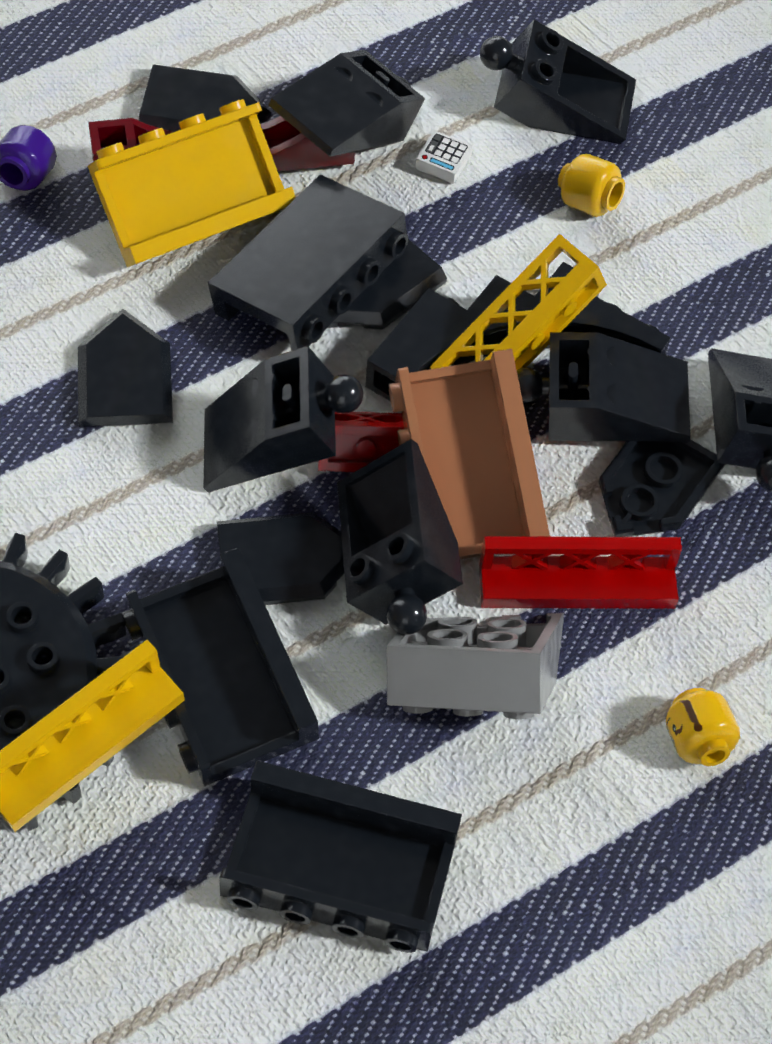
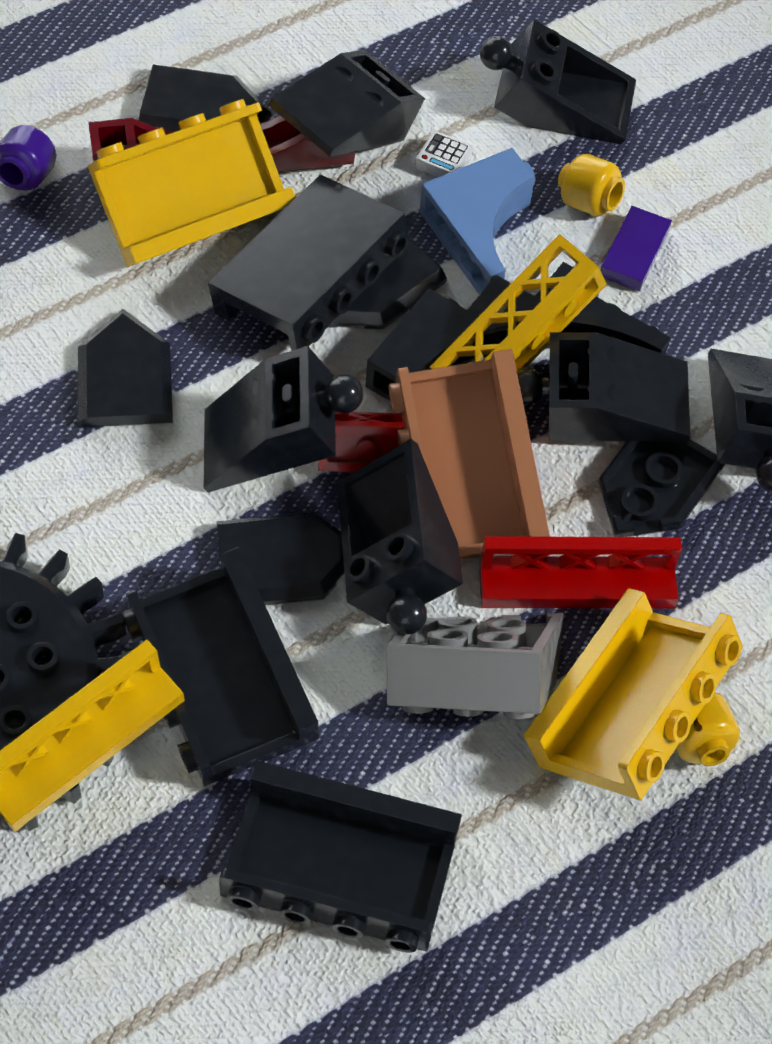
none -> medium blue arch [420,148,535,295]
none -> yellow panel [523,588,743,801]
none -> dark purple tile [600,206,672,291]

